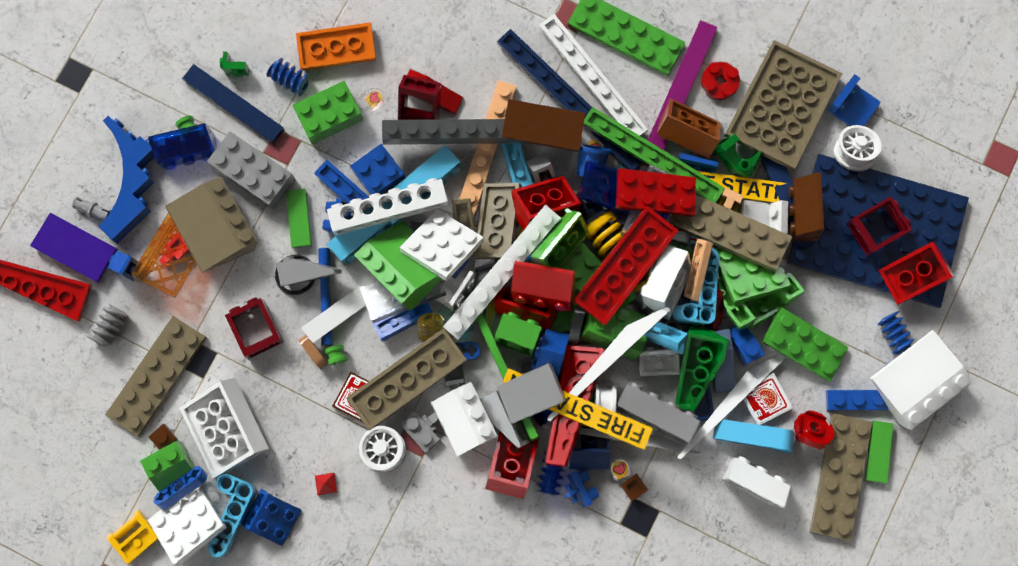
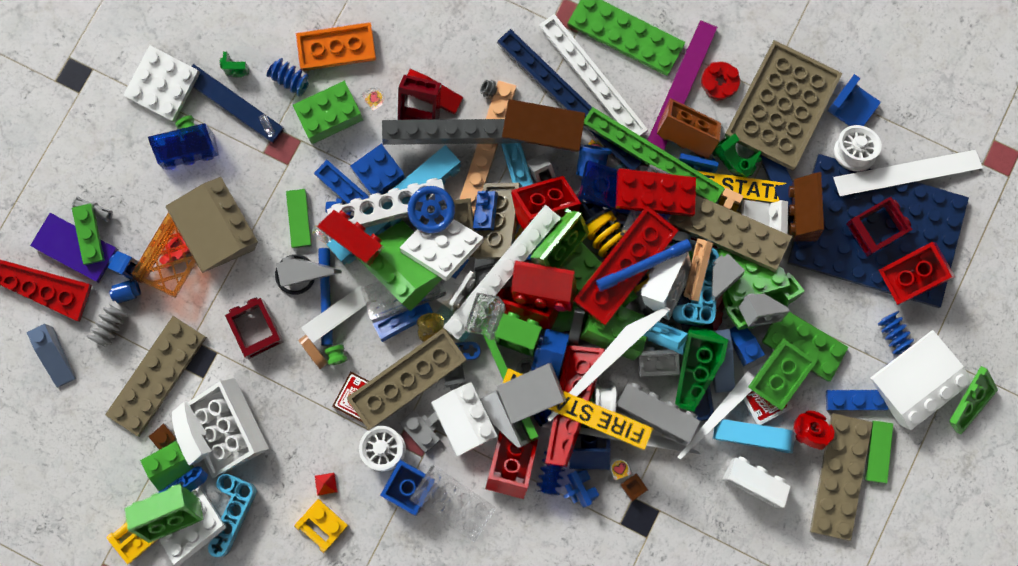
blue arch [99,116,158,244] -> none
light grey brick [207,131,296,210] -> none
blue bracket [242,488,301,546] -> none
none -> sand blue slope [26,323,76,388]
none -> bright green plate [72,203,105,265]
none -> blue brick [109,280,141,304]
none -> white plate [123,45,200,122]
none -> bright green brick [124,484,204,543]
none -> white slope [172,401,212,465]
none -> clear tile [259,114,275,137]
none -> yellow plate [294,499,349,553]
none -> clear tile [311,225,332,244]
none -> red slope [317,210,384,266]
none -> blue brick [380,460,437,516]
none -> blue plate [407,186,455,233]
none -> clear plate [410,465,496,542]
none -> clear bracket [465,293,505,340]
none -> blue plate [473,191,498,231]
none -> dark grey plate [480,80,497,98]
none -> blue piece [596,239,692,292]
none -> light grey slope [712,254,745,302]
none -> light grey slope [739,293,790,327]
none -> bright green plate [748,338,817,411]
none -> white sticker [833,150,983,196]
none -> bright green wing [949,366,998,435]

